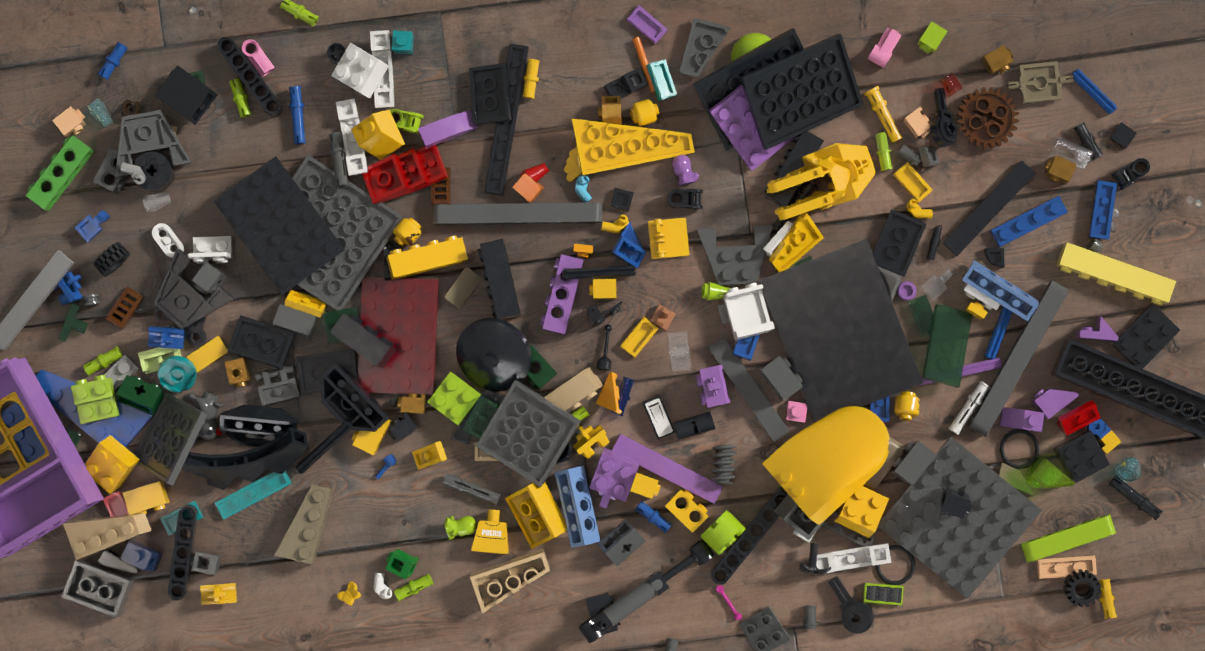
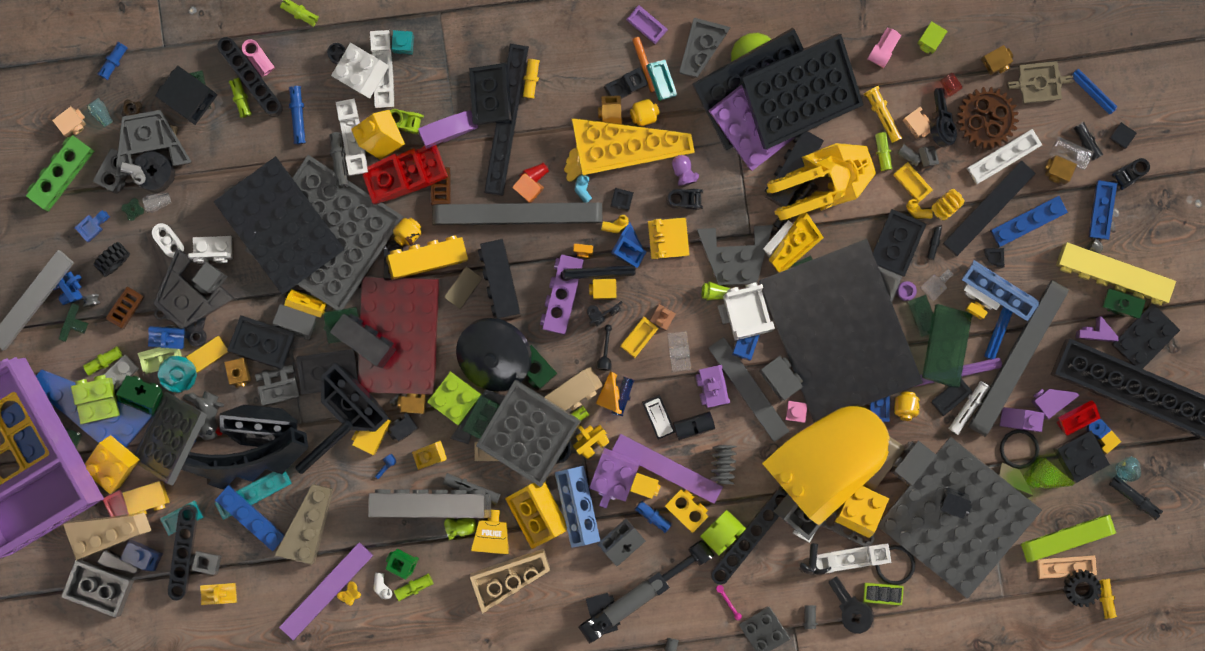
none -> clear green plate [121,198,144,221]
none -> blue plate [215,485,285,551]
none -> medium lavender tile [279,542,374,640]
none -> brick [368,489,491,518]
none -> yellow gear [931,189,965,220]
none -> black tile [931,377,973,416]
none -> white tile [967,129,1042,185]
none -> dark green brick [1102,289,1146,319]

